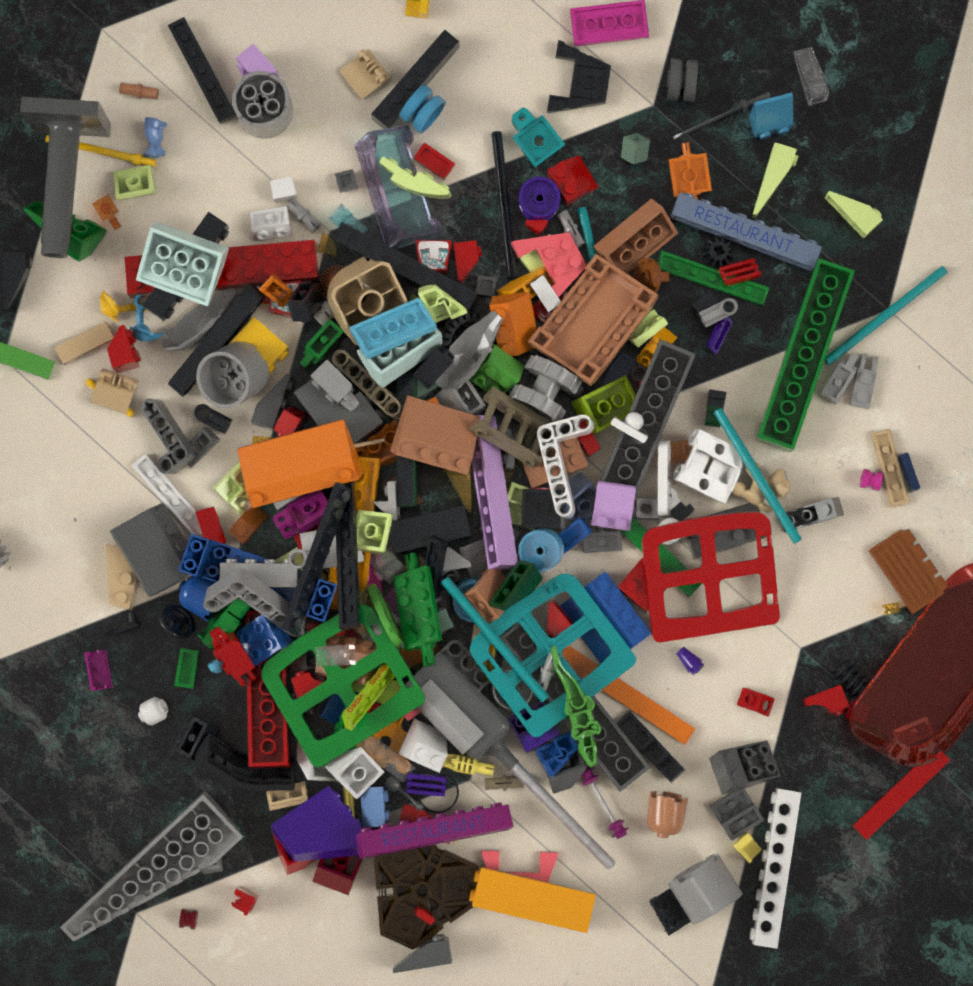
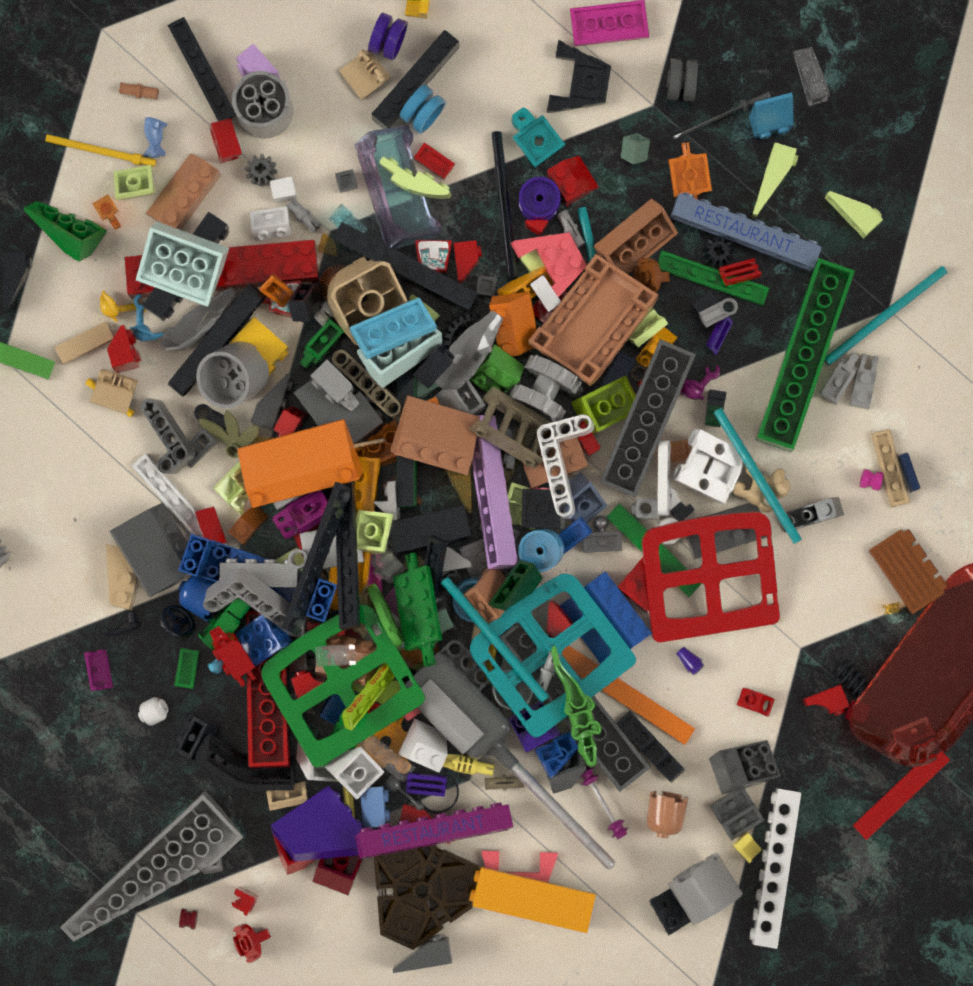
dark grey piece [20,97,111,259] -> none
red tile [414,905,435,925] -> none
yellowish green slope [418,285,468,323] -> none
lavender slope [591,481,636,531] -> none
white tile [611,412,648,443] -> none
none -> nougat slope [146,153,221,230]
none -> olive plant [199,410,260,458]
none -> red hinge [210,118,242,164]
none -> red tile [233,923,271,963]
none -> dark grey gear [245,154,277,187]
none -> dark purple wheel [368,12,408,61]
none -> magenta piece [680,366,720,400]

